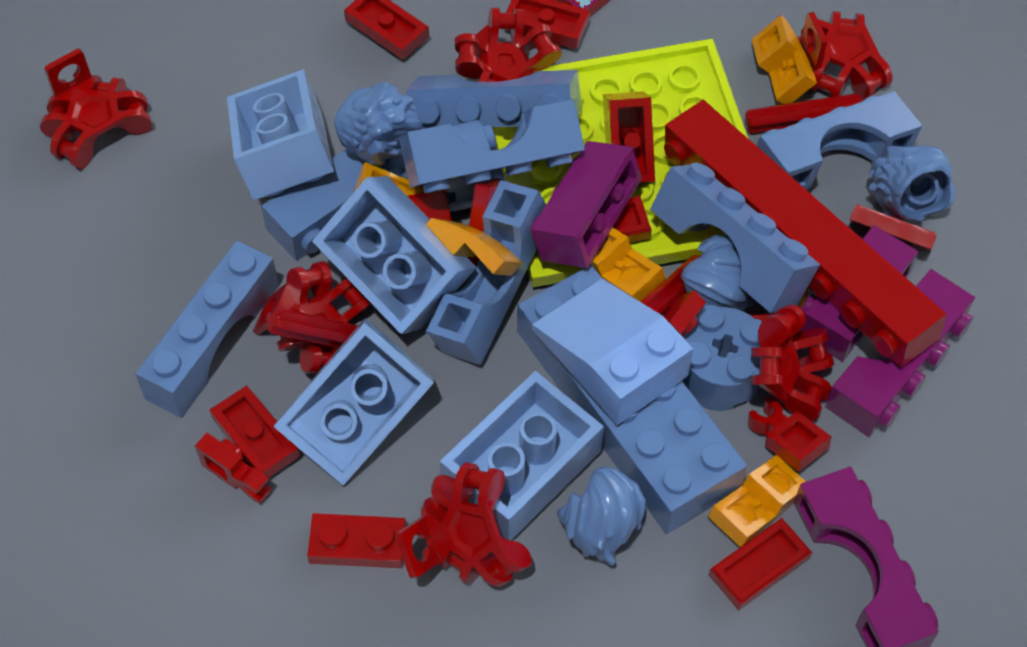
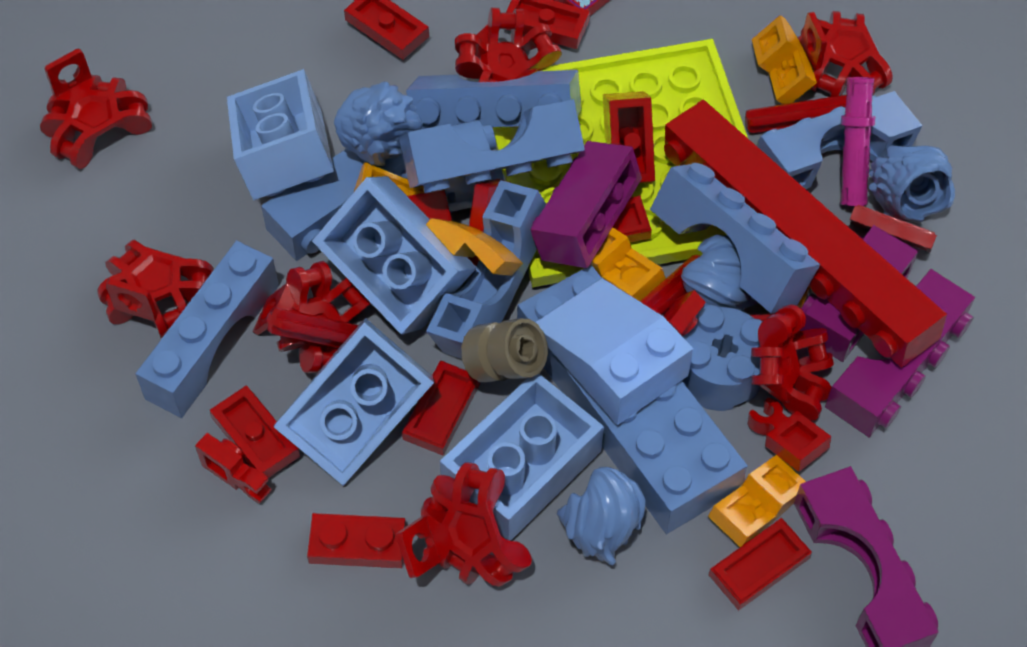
none -> red piece [97,240,214,338]
none -> red tile [402,360,481,456]
none -> dark tan wheel [461,318,548,382]
none -> dark pink pin [840,77,876,206]

